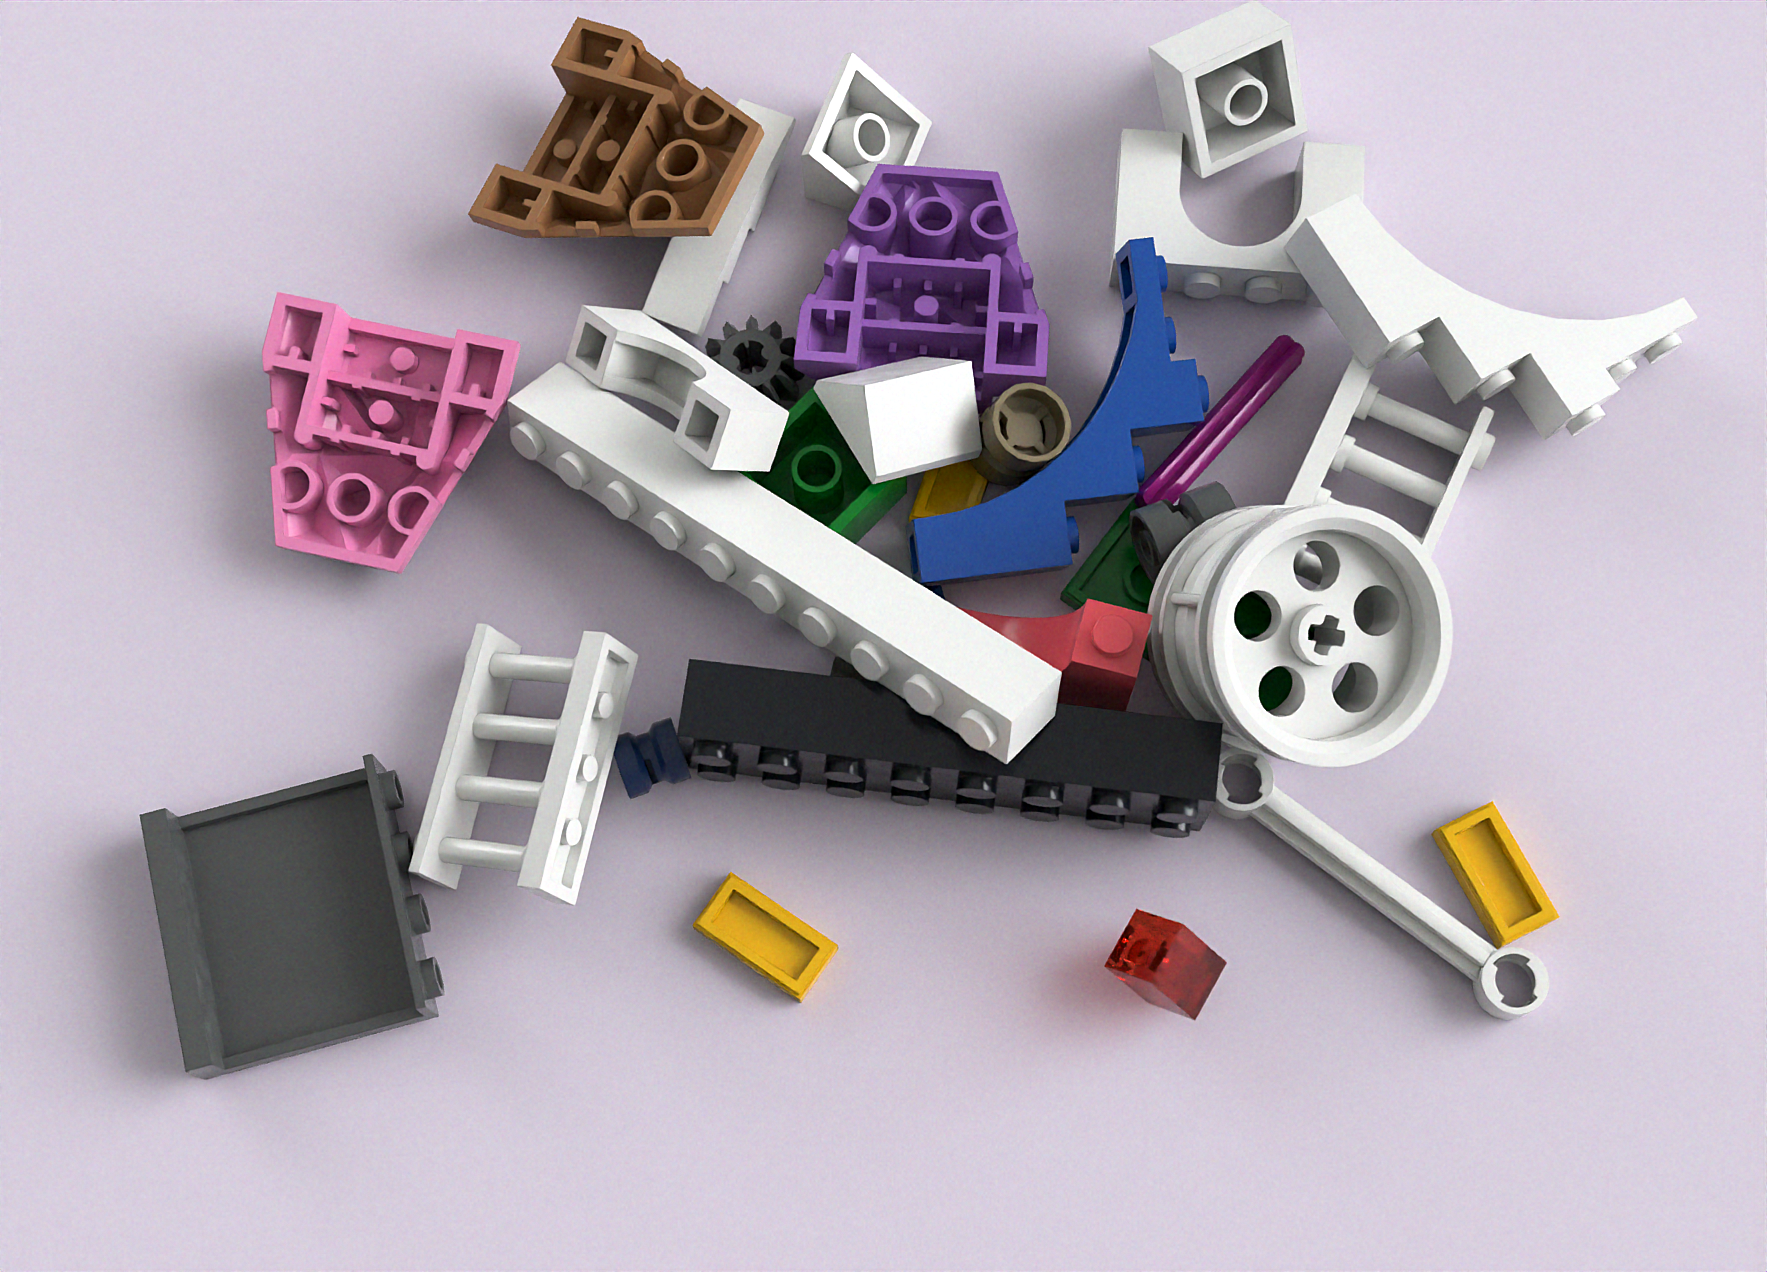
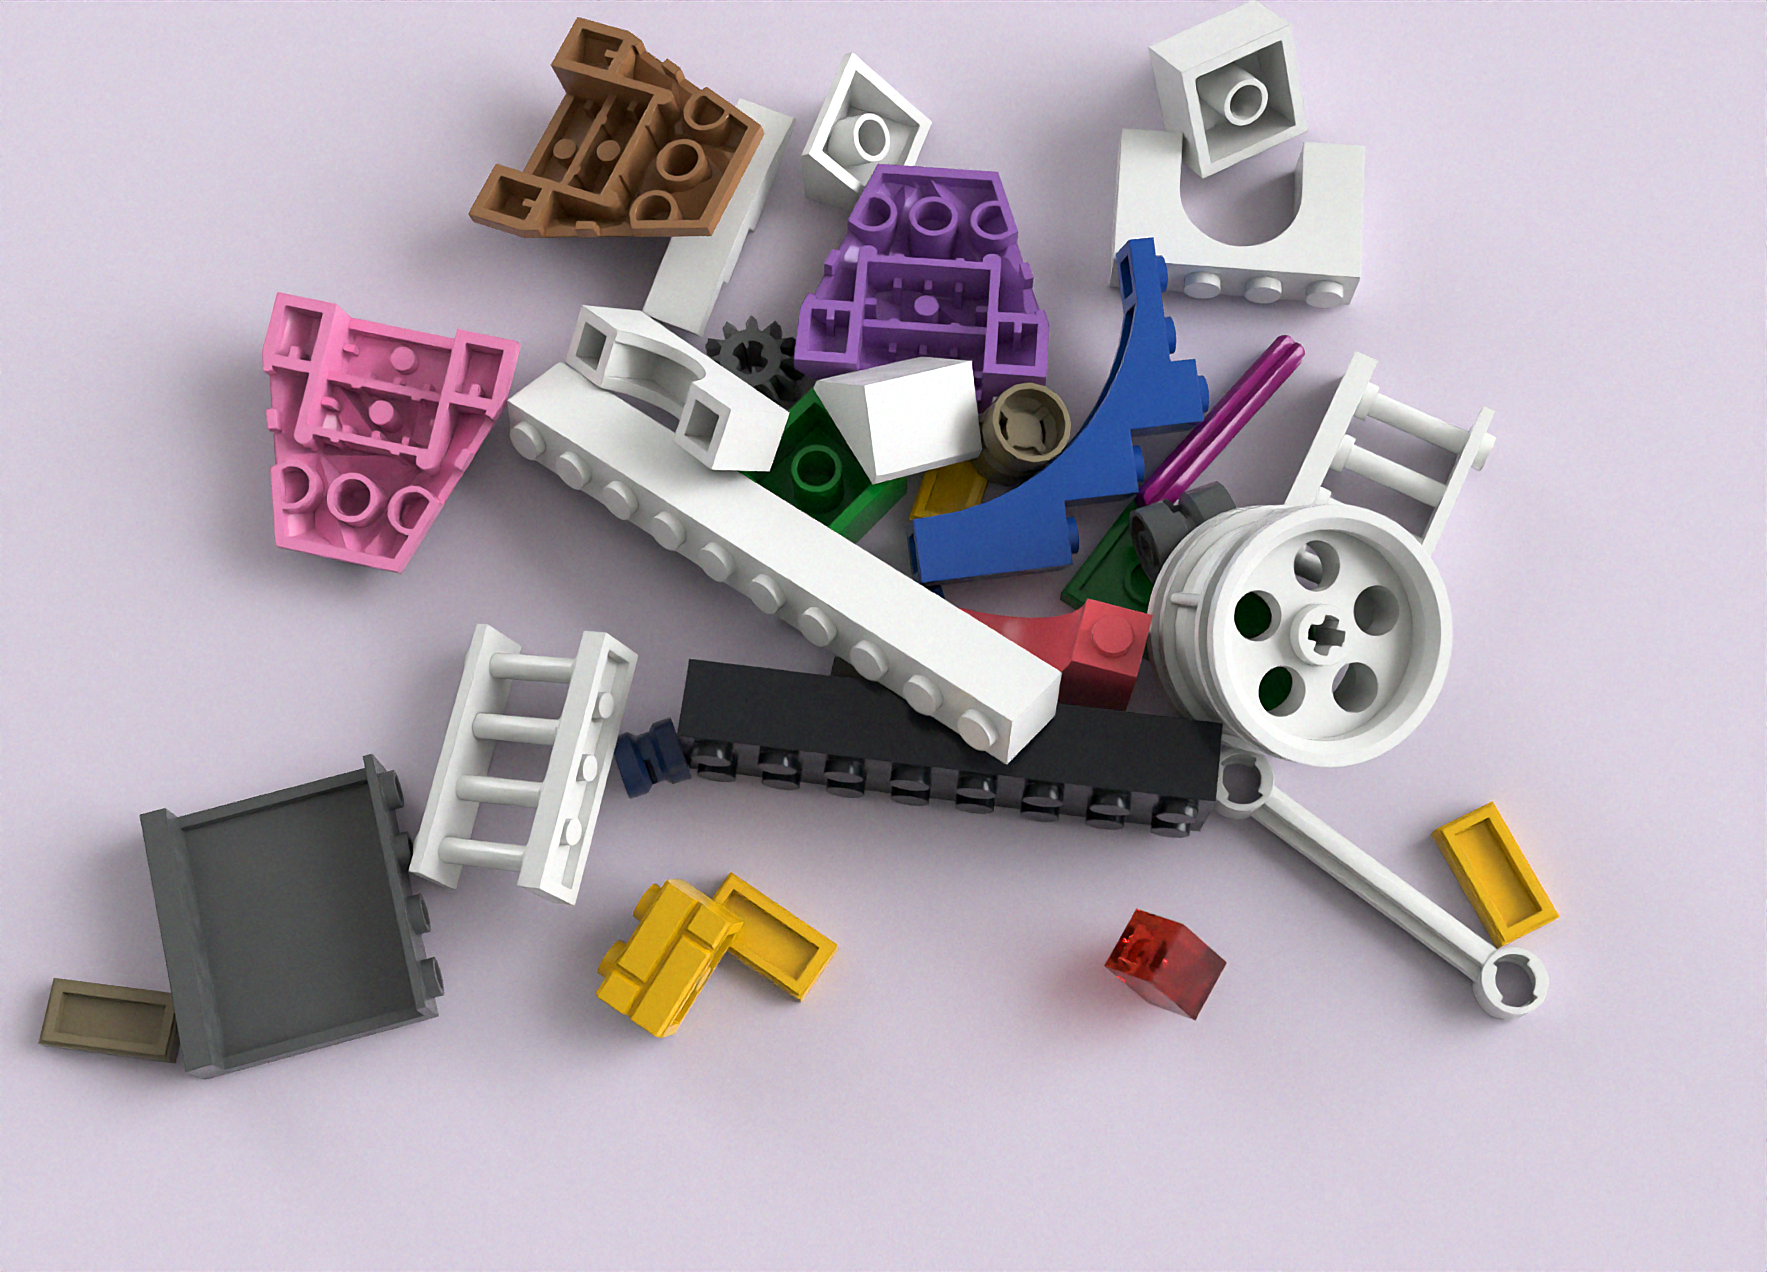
white arch [1284,193,1698,440] -> none
none -> dark tan tile [38,978,180,1064]
none -> yellow brick [595,879,744,1039]

